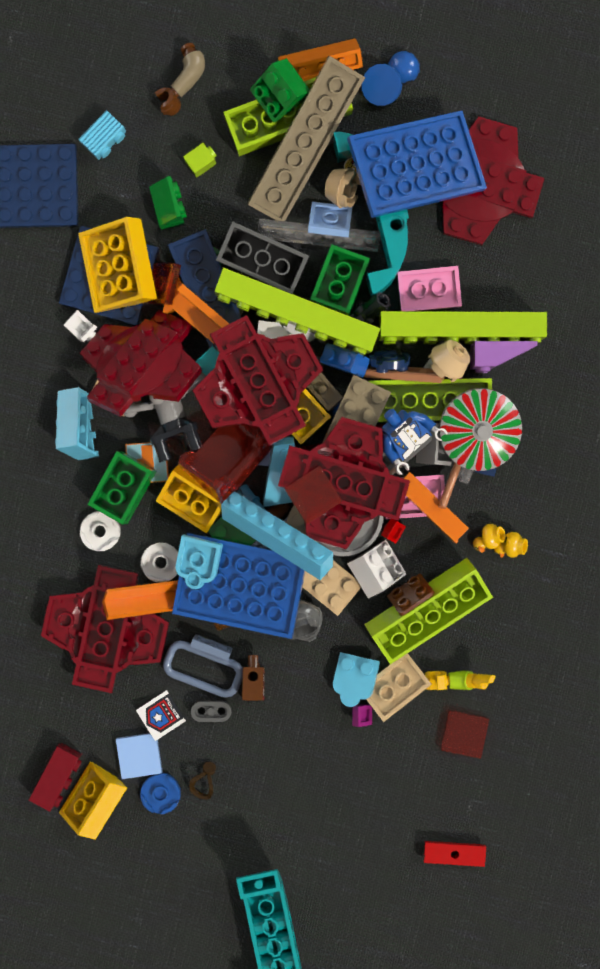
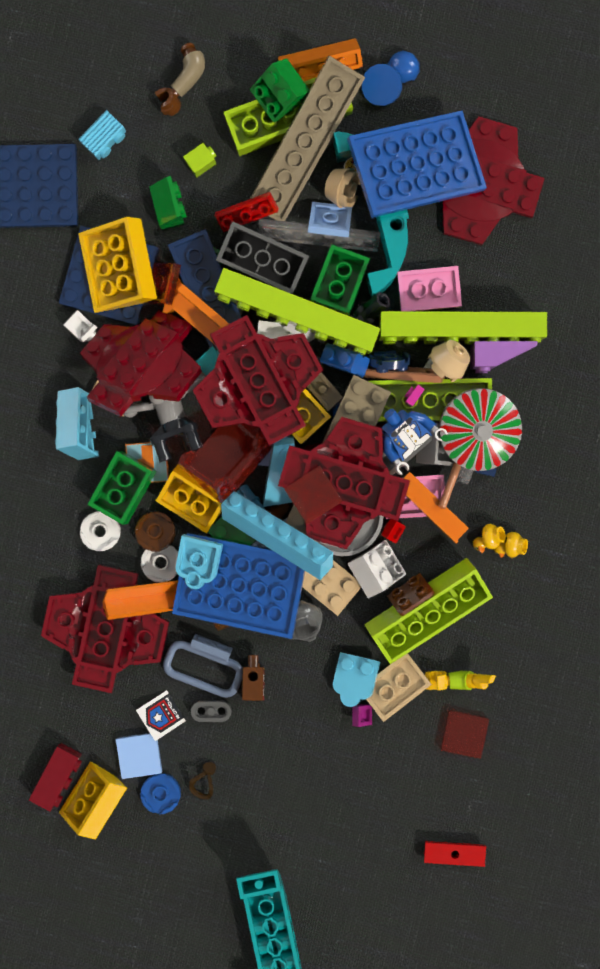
none -> reddish brown tile [135,511,175,552]
none -> red tile [215,192,279,232]
none -> dark pink plate [405,385,425,407]

